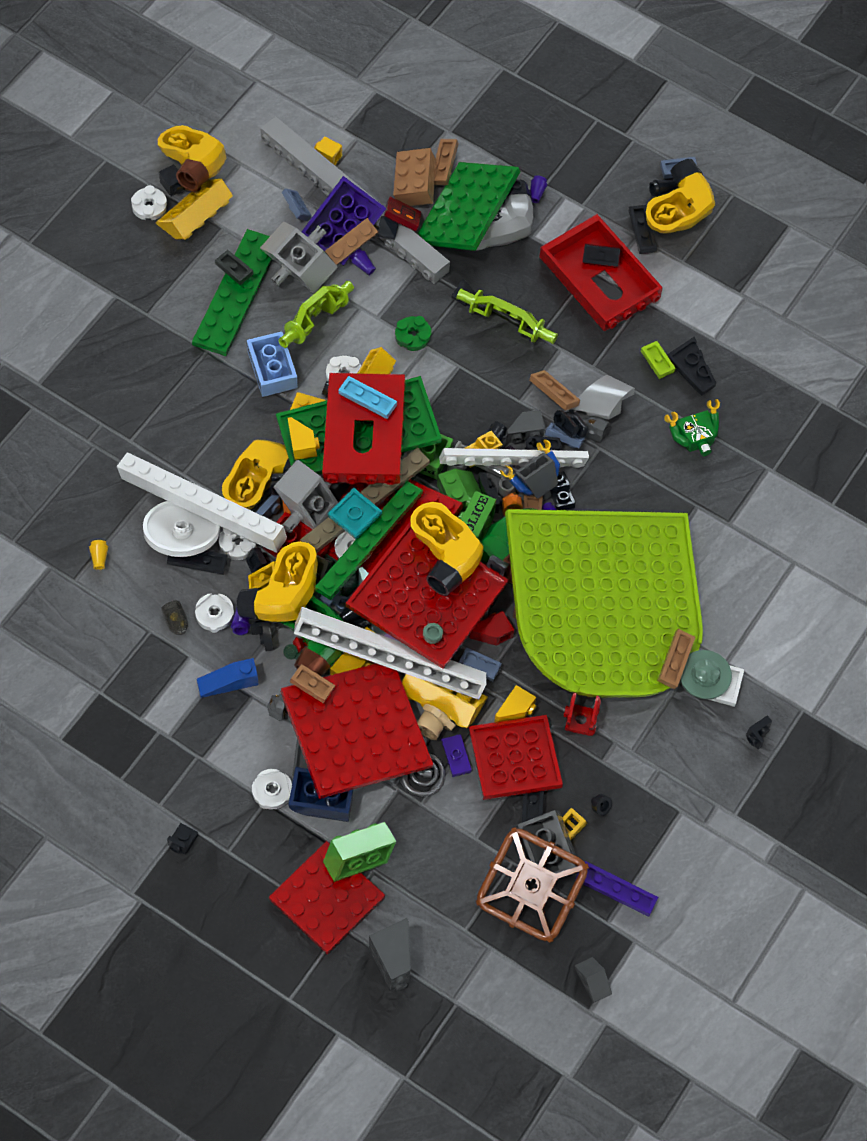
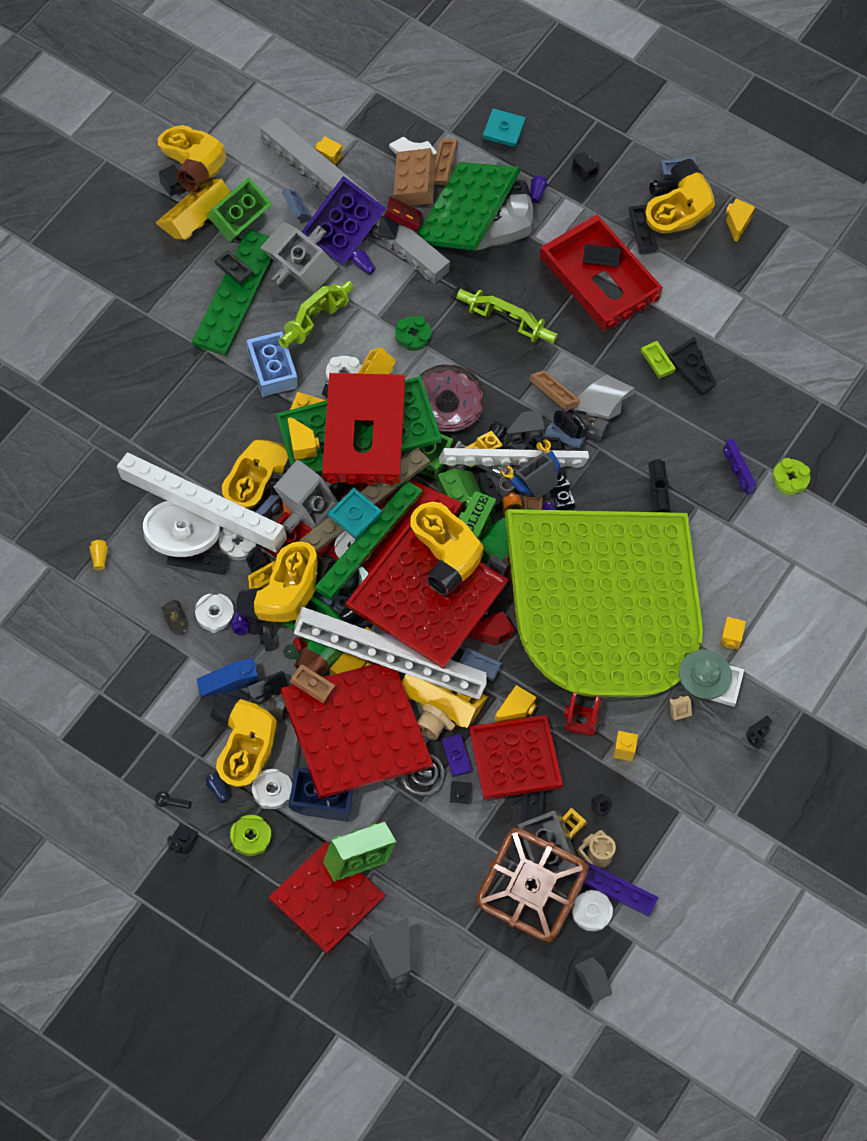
white plate [131,185,167,220] -> none
medium nougat plate [325,218,378,265] -> none
medium azure plate [338,376,397,419] -> none
sand green tile [423,623,443,644] -> none
medium nougat plate [657,629,695,689] -> none
green torso [664,399,720,456] -> none
none -> black bar [155,791,192,809]
none -> dark blue cone [205,772,230,803]
none -> bright green brick [206,177,272,242]
none -> yellow piece [210,692,277,788]
none -> lime plate [230,815,271,856]
none -> black plate [246,671,289,704]
none -> white tile [389,137,437,157]
none -> clear smoke dish [419,364,485,432]
none -> black plate [450,781,471,804]
none -> teal plate [483,109,526,147]
none -> black brick [572,152,600,182]
none -> white tile [572,890,613,932]
none -> tan piece [577,830,616,868]
none -> yellow brick [613,731,638,762]
none -> black piece [648,459,670,513]
none -> tan tile [670,696,692,721]
none -> yellow brick [720,617,746,650]
none -> dark purple plate [723,439,756,495]
none -> yellow slope [726,198,755,242]
none -> lime plate [772,458,810,495]

